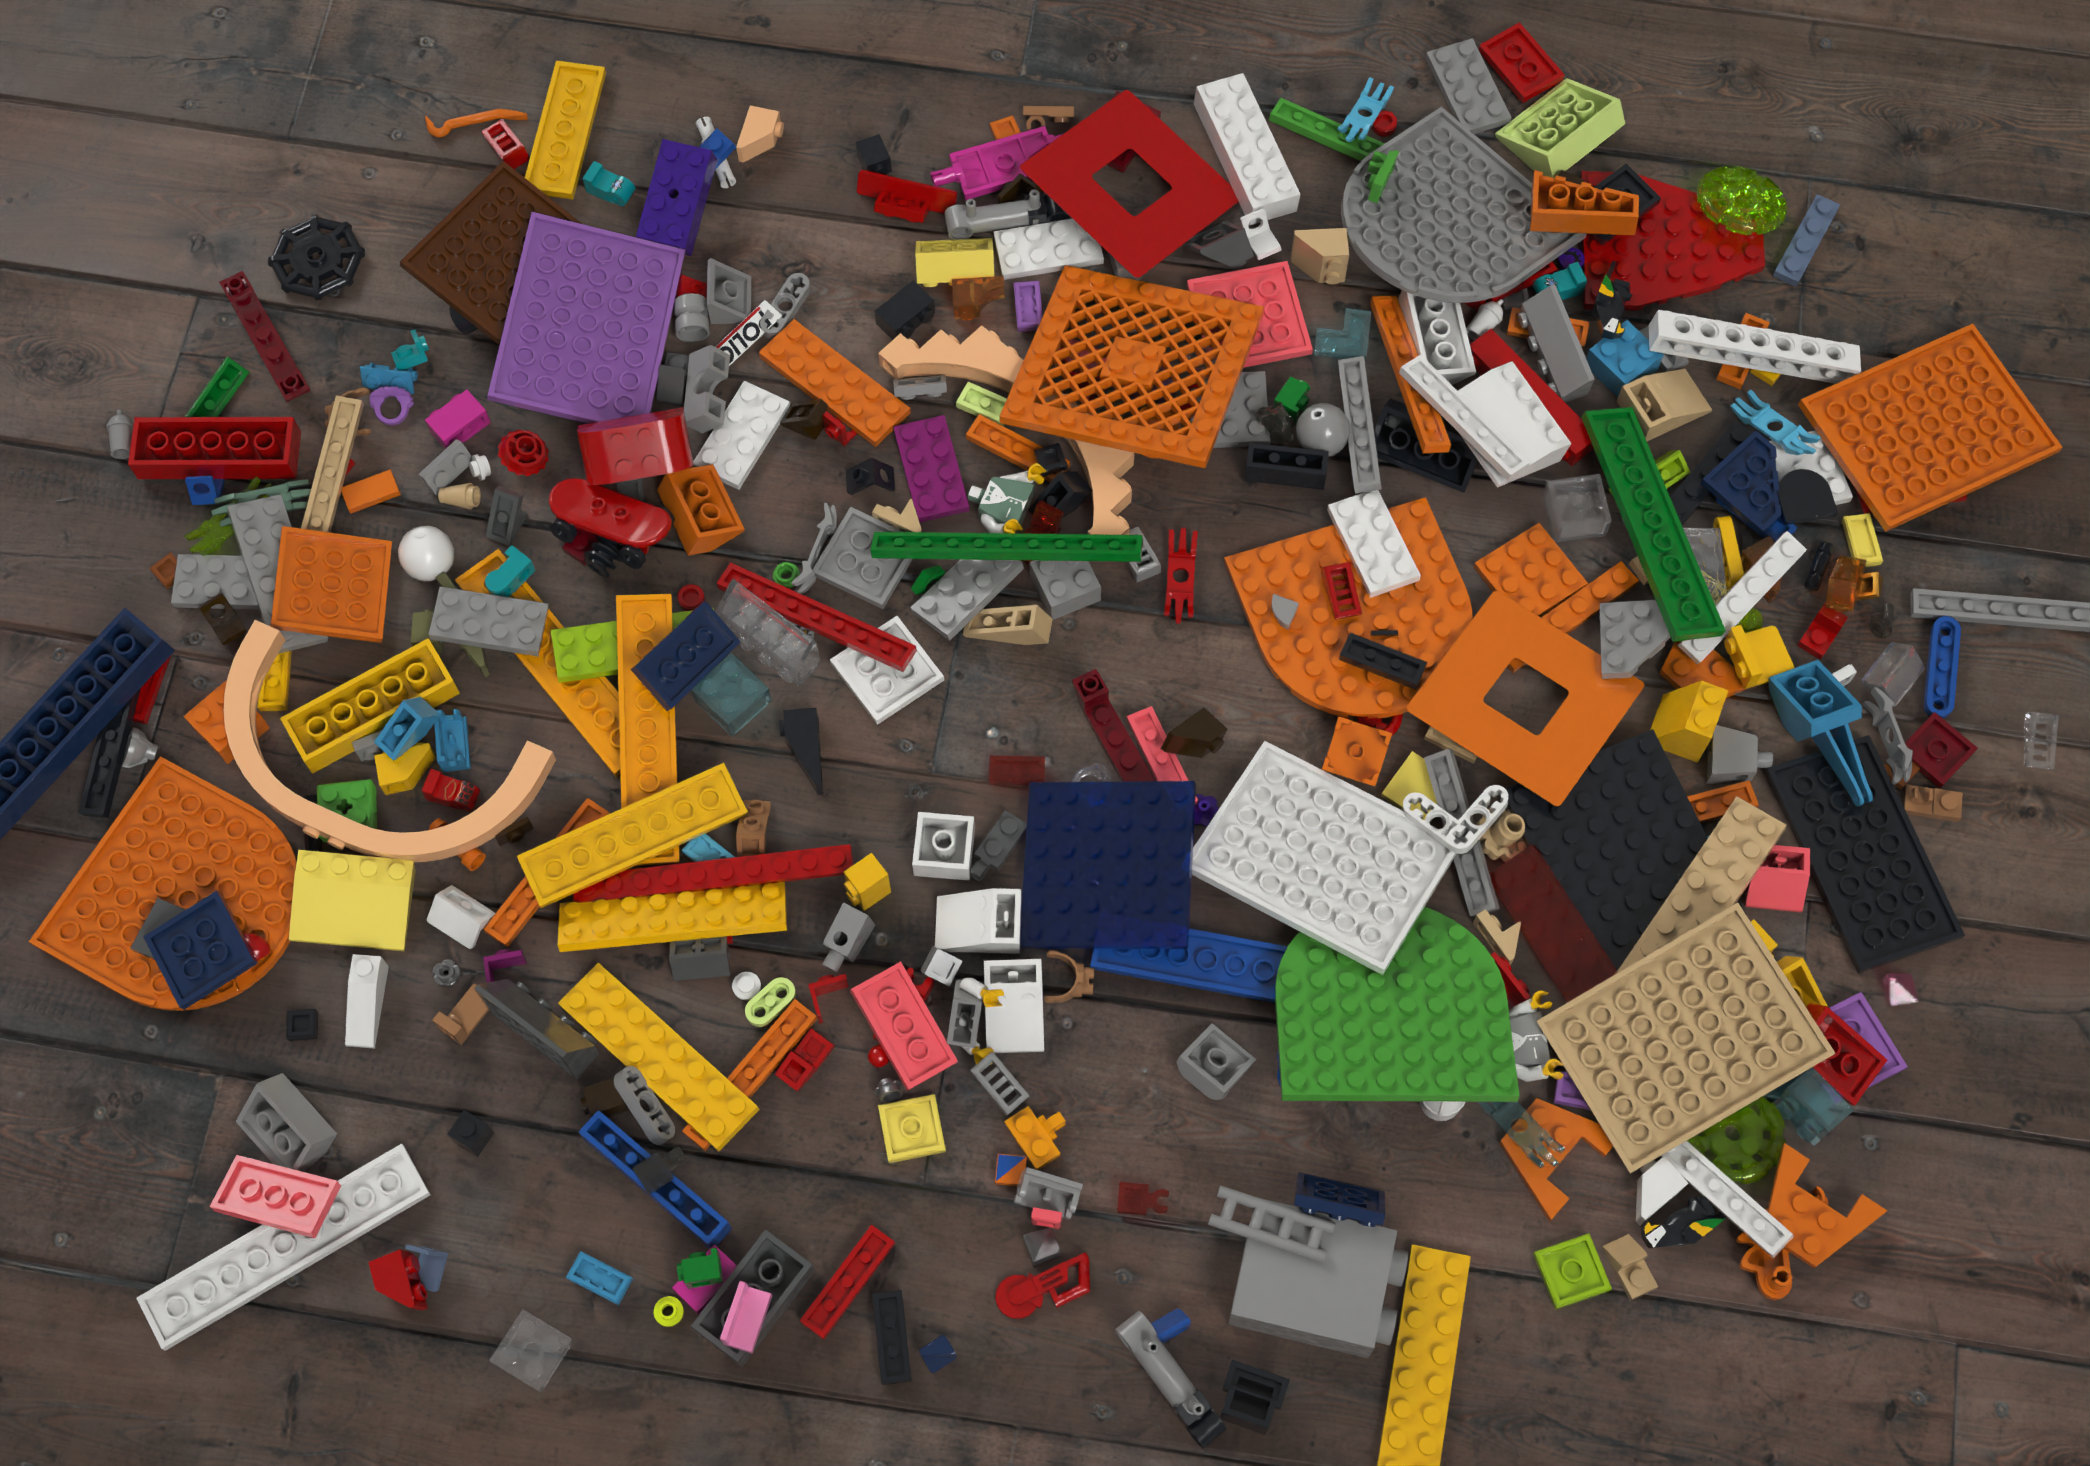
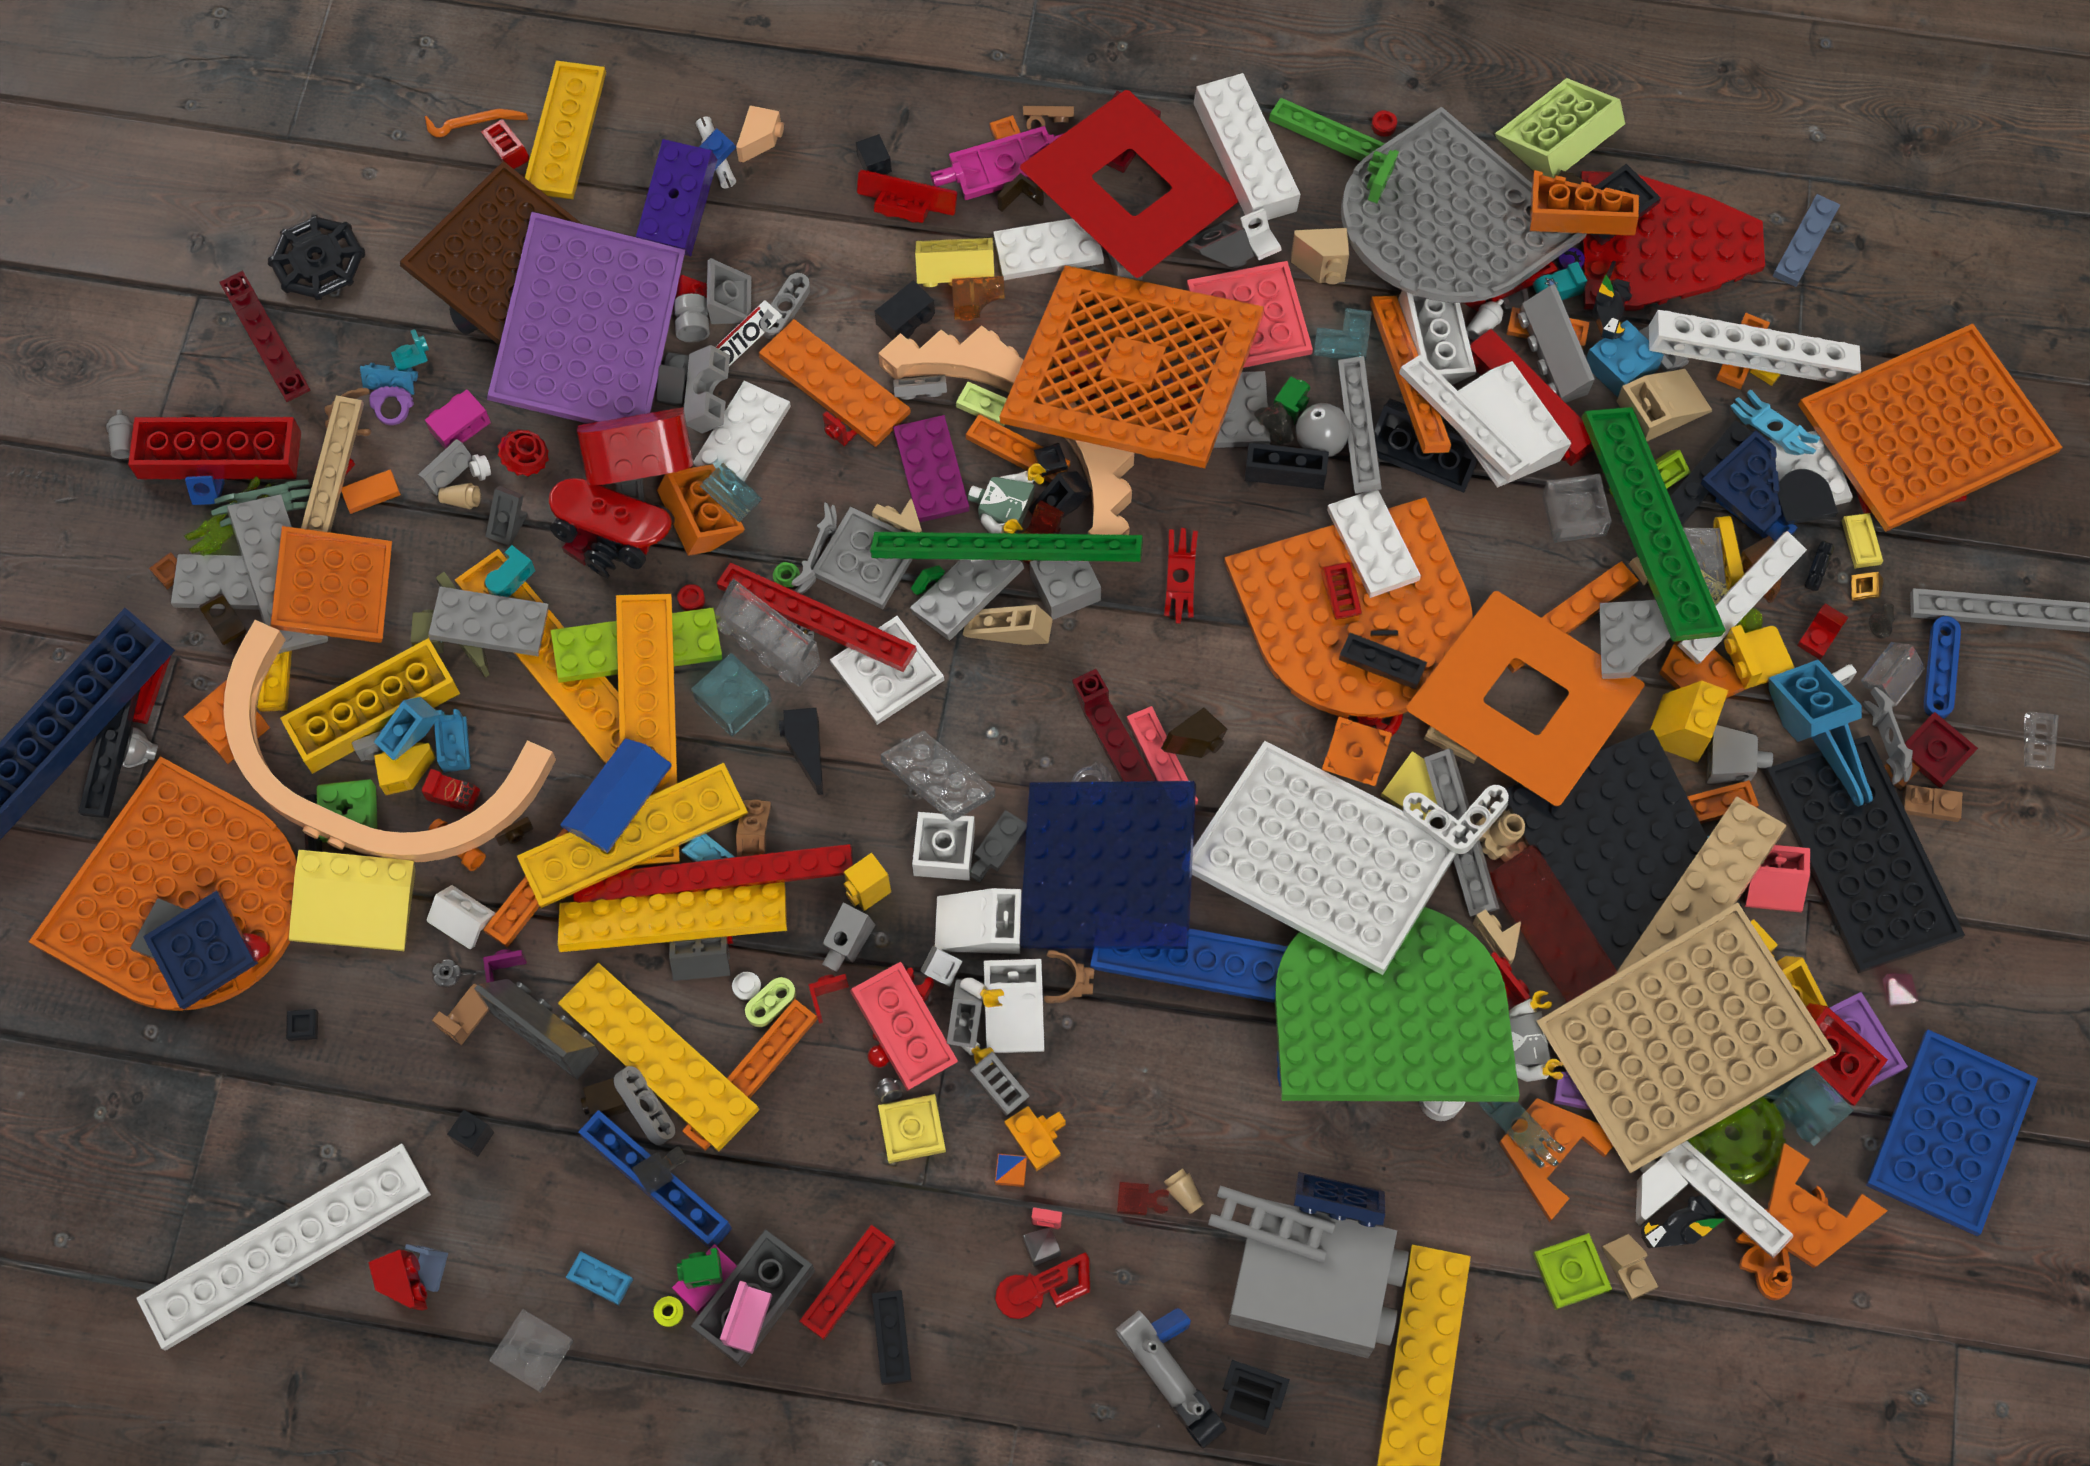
green slope [184,356,249,417] -> none
coral plate [210,1155,341,1238] -> none
light grey slope [236,1073,337,1172] -> none
white slope [345,954,389,1049] -> none
white piece [398,526,454,581] -> none
teal leg [582,161,636,206] -> none
dark blue plate [630,601,741,711] -> none
red slope [774,1028,836,1091] -> none
dark brown slope [780,399,828,440] -> none
black bracket [846,458,895,495] -> none
dark blue slope [919,1335,957,1373] -> none
light grey piece [944,190,1072,240] -> none
clear red plate [989,755,1045,786] -> none
medium lavender plate [1013,281,1043,332] -> none
light grey hinge [1013,1167,1083,1220] -> none
light grey slope [1126,527,1161,583] -> none
light grey slope [1176,1024,1257,1100] -> none
dark purple plant [1186,794,1219,827] -> none
light grey tile [1271,594,1299,630] -> none
medium azure piece [1338,77,1394,142] -> none
light grey plate [1426,38,1512,134] -> none
orange plate [1473,523,1588,617] -> none
red plate [1478,22,1565,103] -> none
clear neon green plate [1696,166,1787,235] -> none
clear orange arch [1826,556,1866,612] -> none
none -> blue slope [561,738,672,853]
none -> clear light blue plate [700,463,762,523]
none -> clear plate [881,730,995,822]
none -> tan cone [1164,1168,1204,1214]
none -> blue plate [1866,1030,2038,1237]

